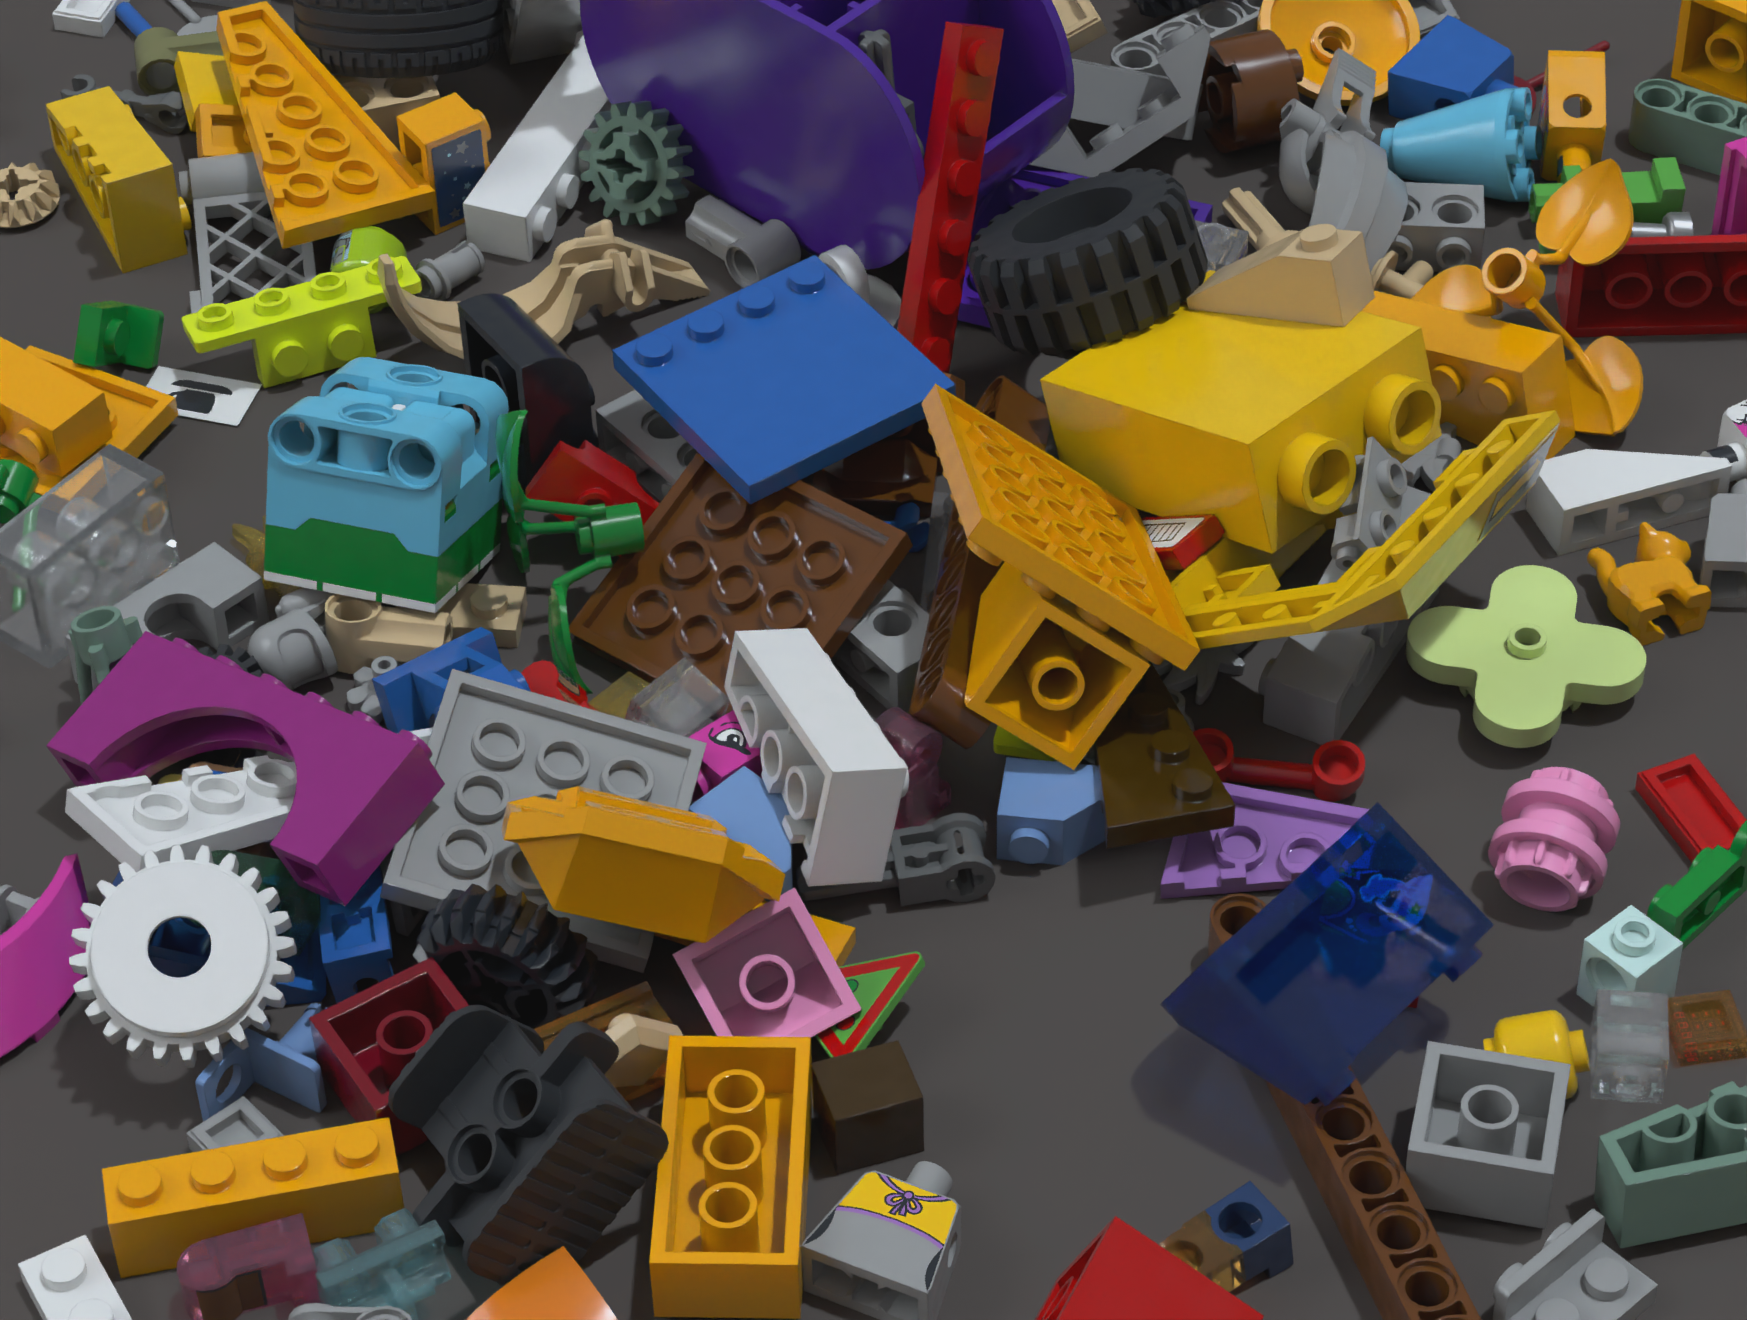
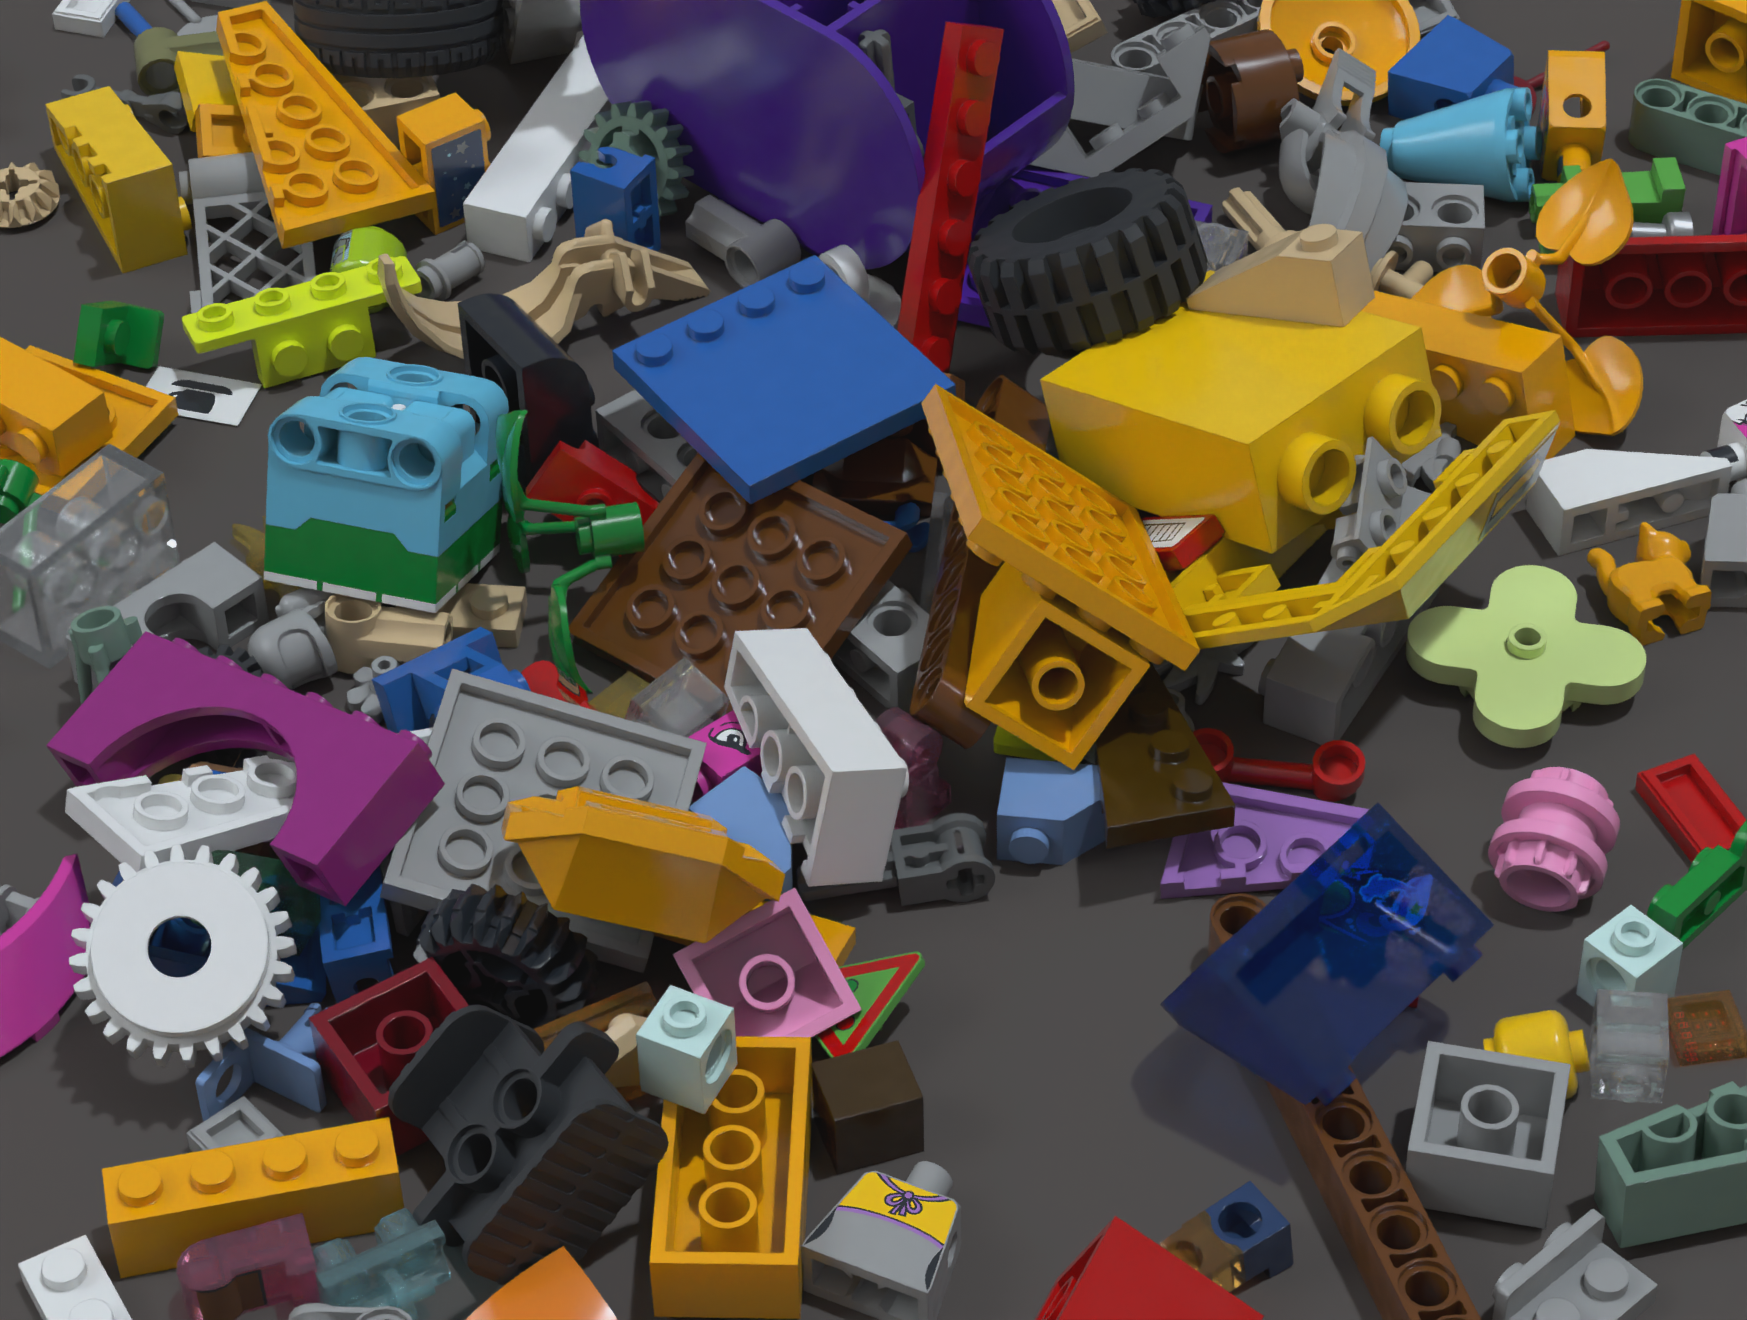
none -> blue hinge [570,147,661,252]
none -> light aqua brick [636,985,738,1114]

